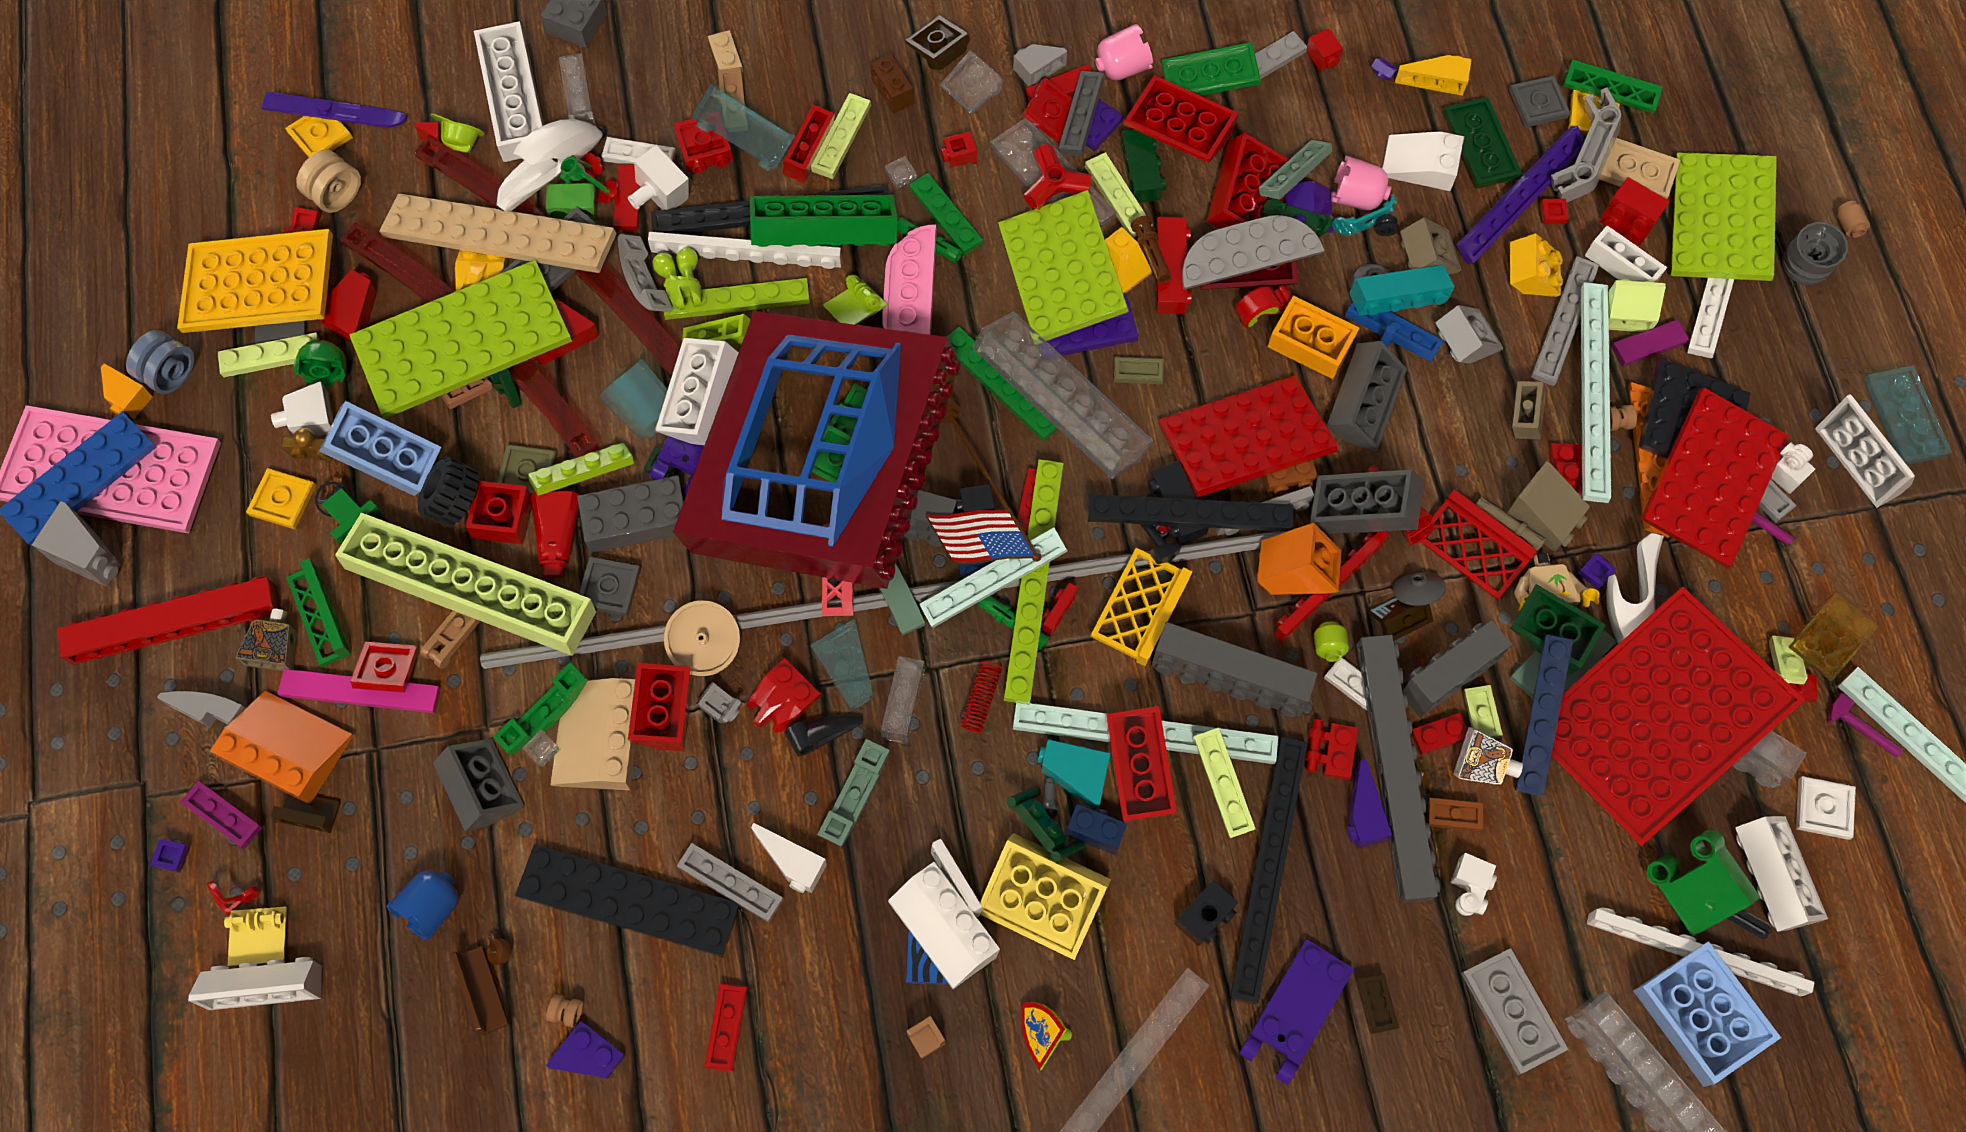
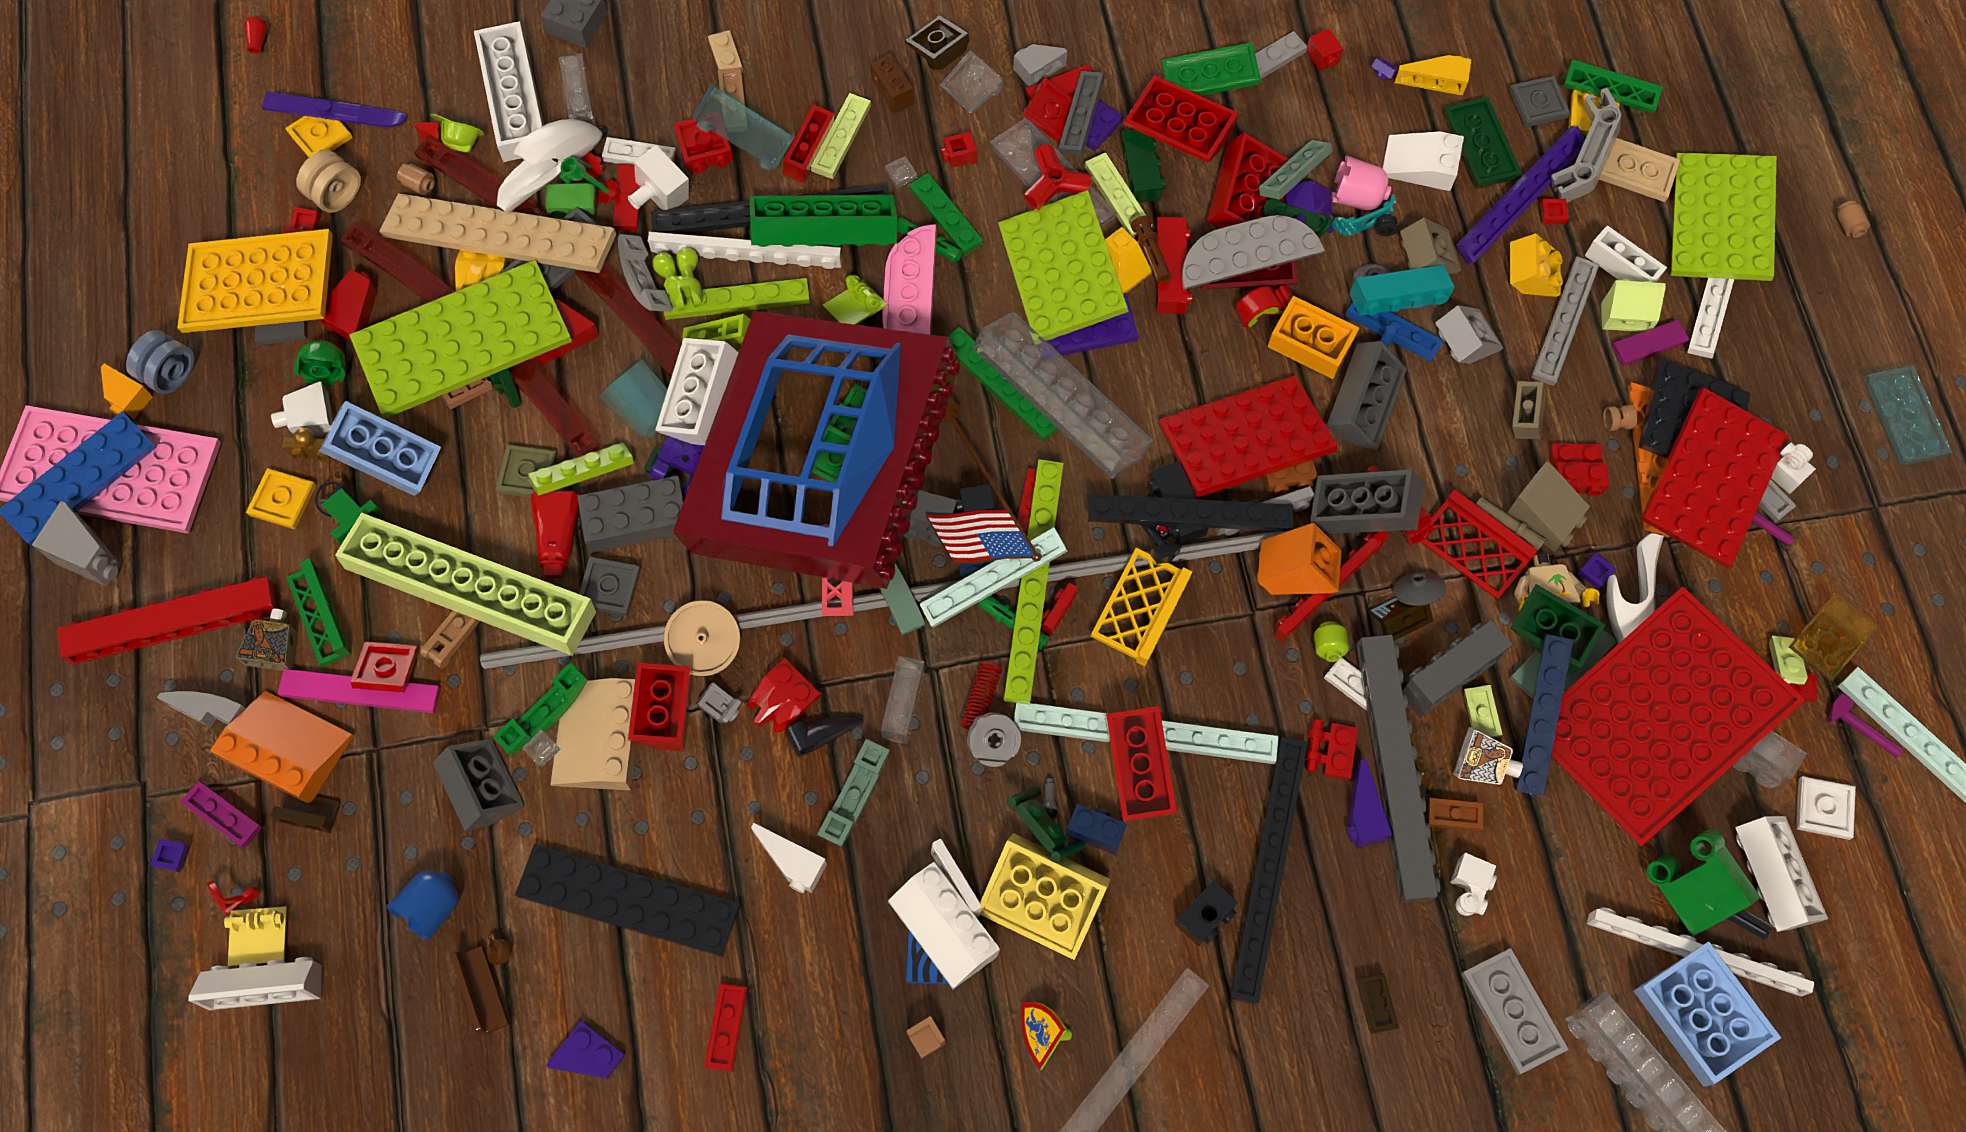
yellowish green plate [218,333,320,377] -> none
black tyre [417,456,479,527] -> none
red brick [465,481,531,545] -> none
medium nougat wheel [546,993,583,1028] -> none
light grey plate [677,843,784,923] -> none
clear light blue wing [810,619,874,711] -> none
teal slope [1038,740,1110,810] -> none
bright pink cylinder [1095,24,1153,81] -> none
olive tile [1114,357,1164,385] -> none
dark grey brick [1151,622,1318,717] -> none
yellowish green plate [1193,728,1255,838] -> none
dark purple hinge [1239,939,1354,1085] -> none
red plate [1411,713,1468,756] -> none
light aqua plate [1581,282,1611,503] -> none
red brick [1599,177,1670,246] -> none
dark grey wheel [1782,222,1848,285] -> none
white slope [1815,394,1915,508] -> none
none -> red cone [243,17,268,54]
none -> medium nougat brick [397,163,435,195]
none -> light grey plate [967,712,1021,767]

